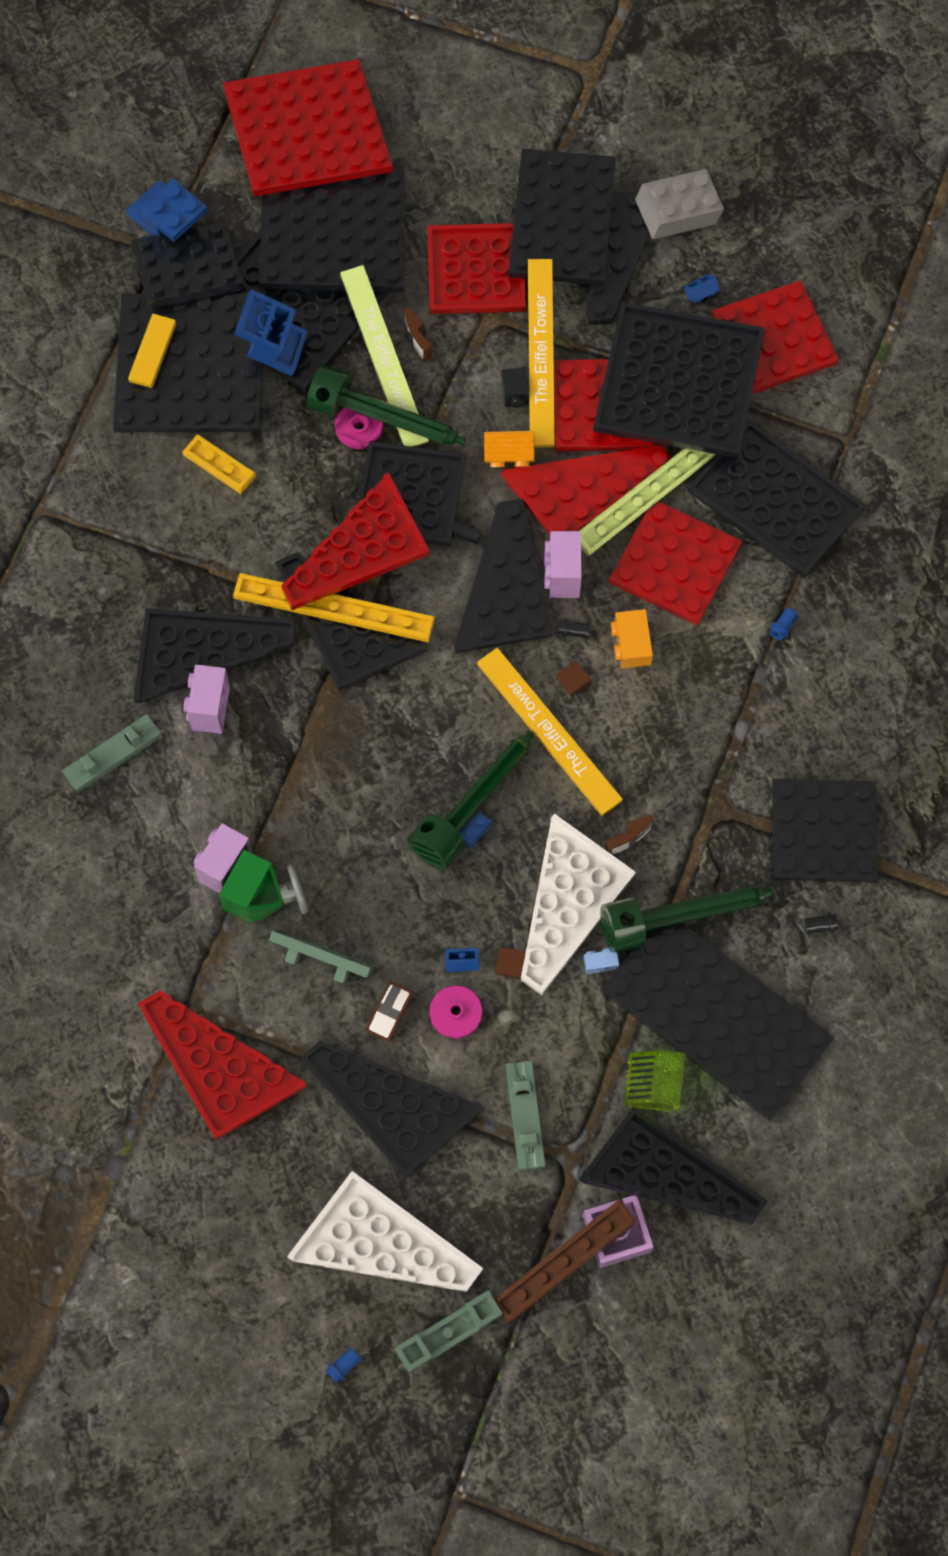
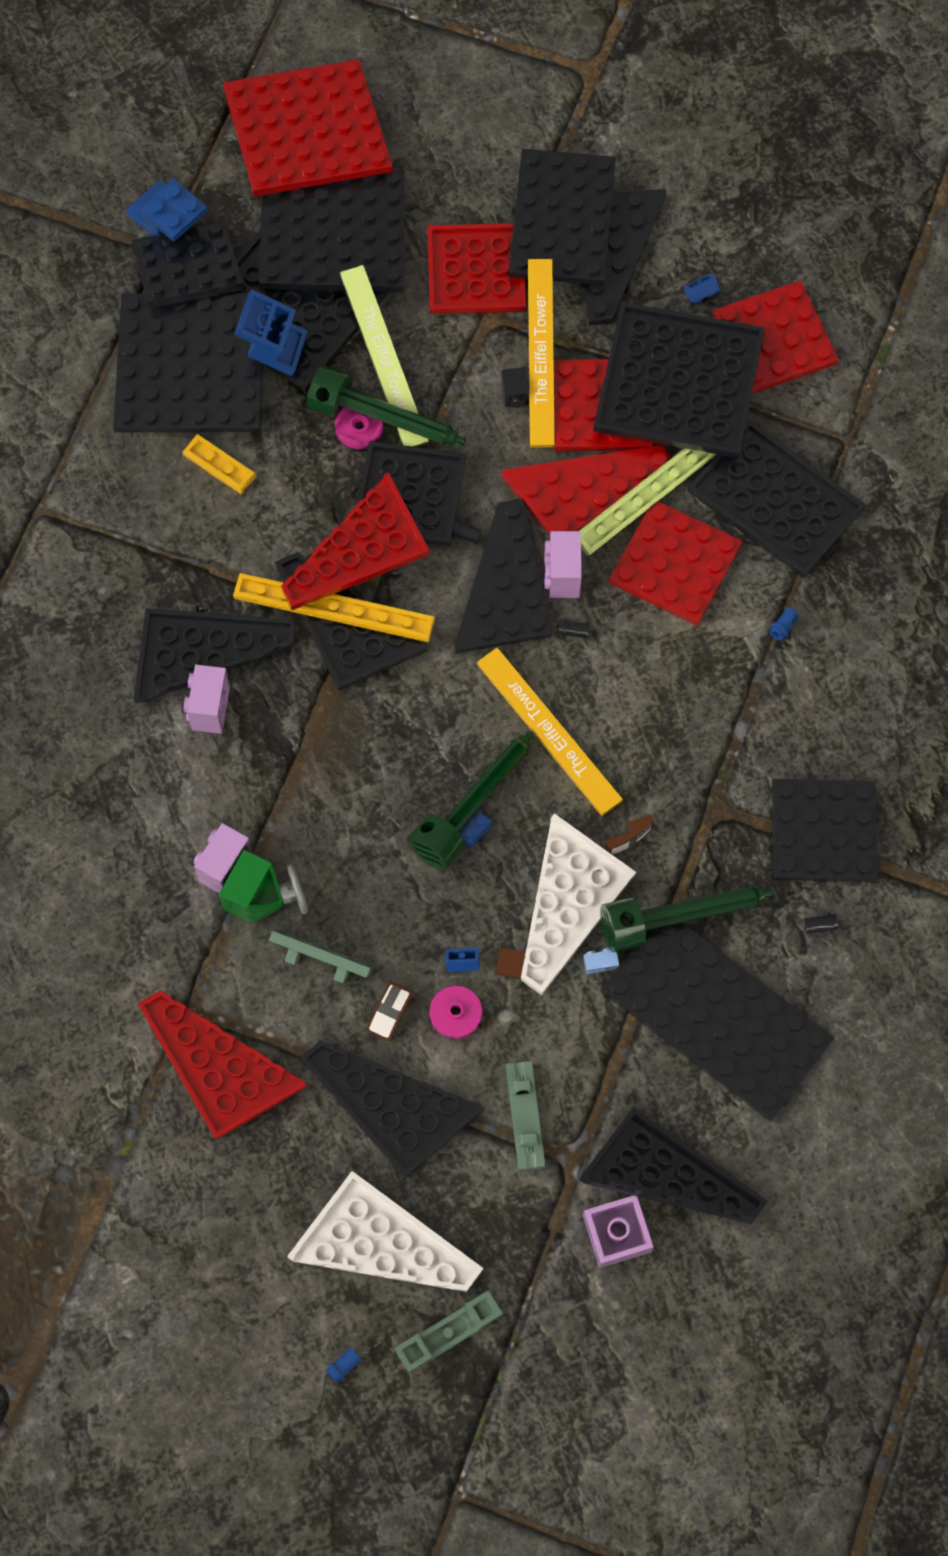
sand green hinge [62,714,162,793] -> none
yellow tile [128,314,177,388] -> none
reddish brown slope [405,307,432,362] -> none
light orange brick [484,431,535,468] -> none
reddish brown tile [494,1199,638,1323] -> none
reddish brown tile [556,661,591,696] -> none
light orange brick [611,609,653,669] -> none
clear neon green slope [624,1050,685,1112] -> none
light grey brick [635,169,724,240] -> none

